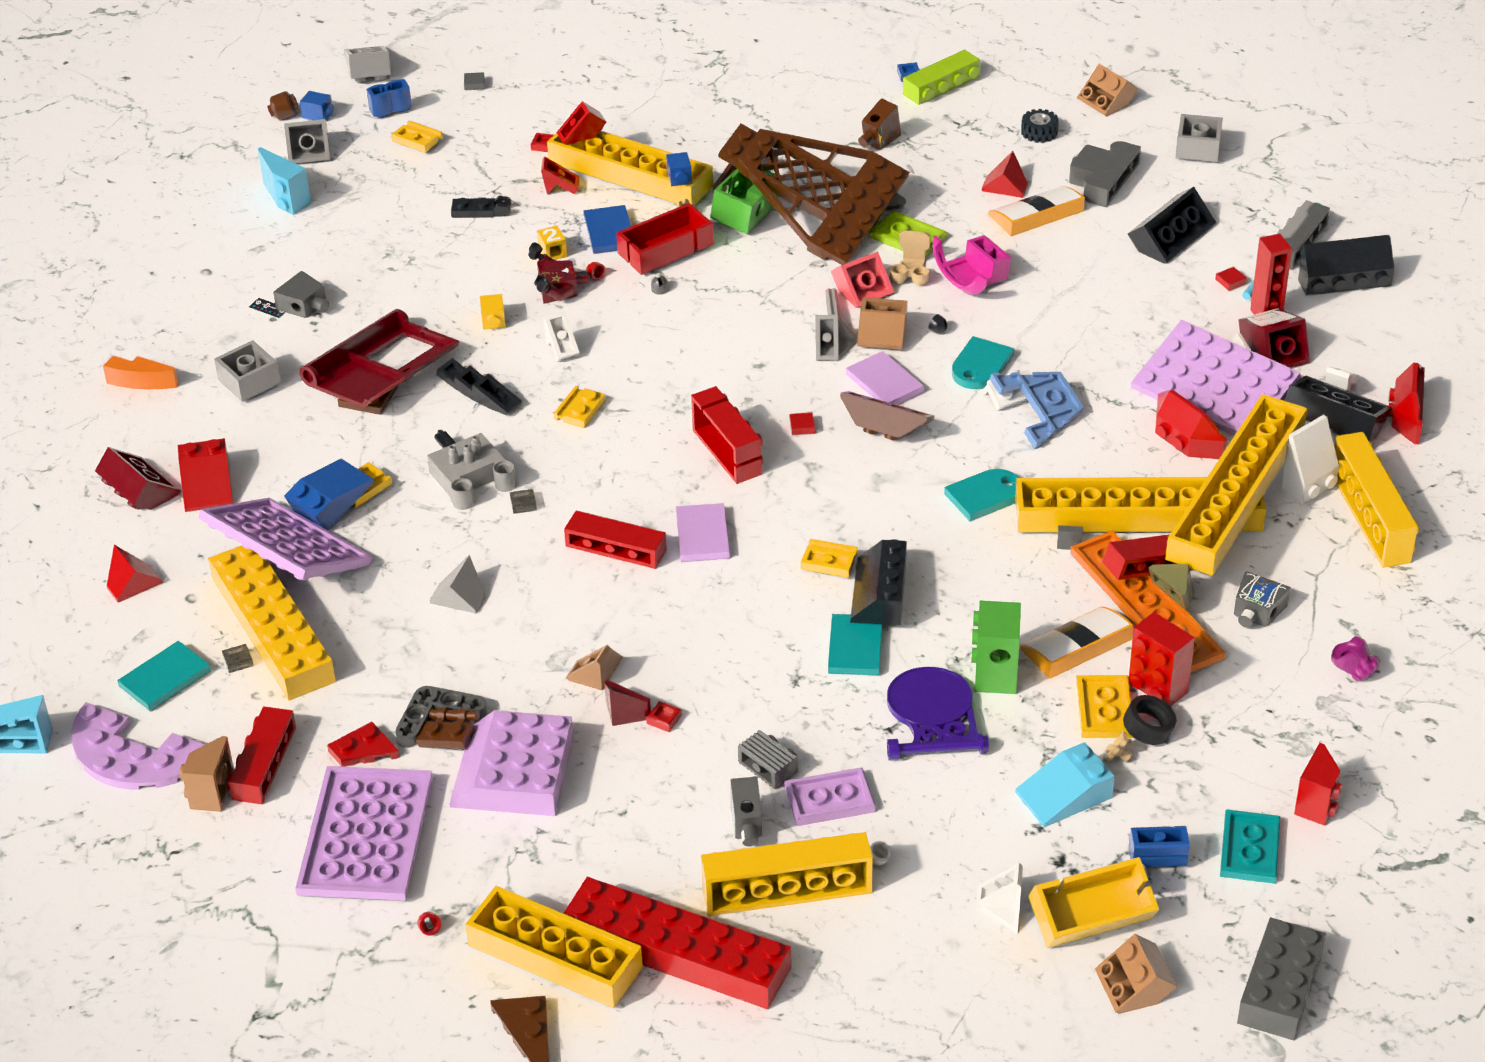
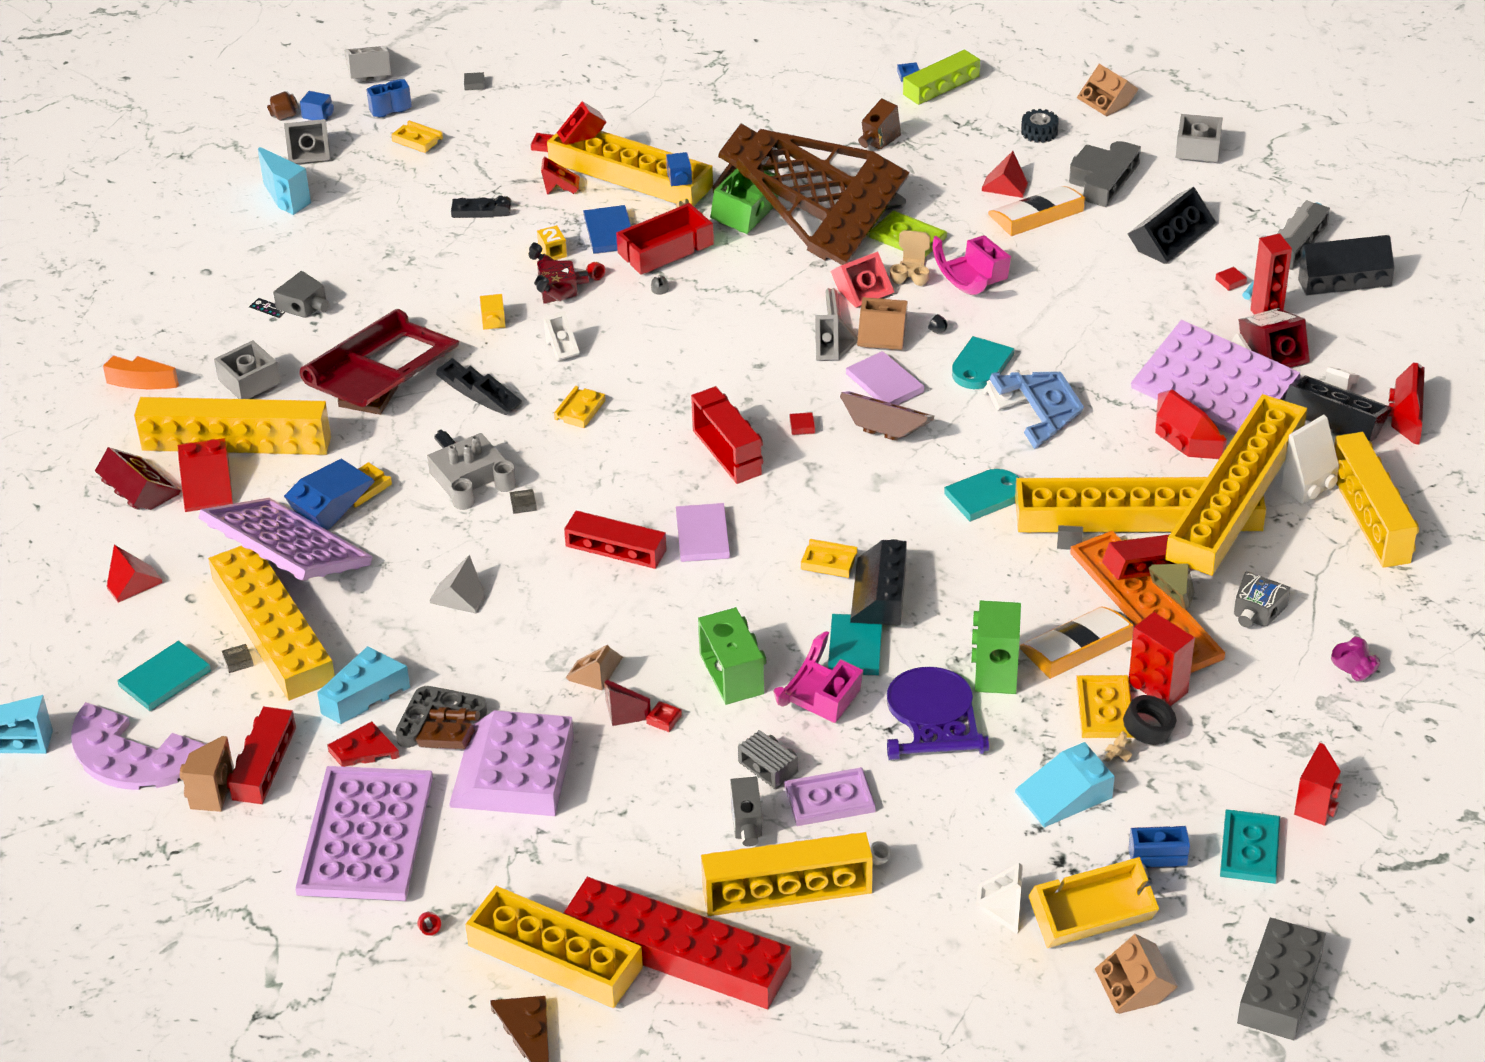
none -> yellow brick [134,397,331,455]
none -> medium azure wedge [317,646,410,724]
none -> bright green piece [698,607,767,705]
none -> dark pink piece [773,631,863,723]

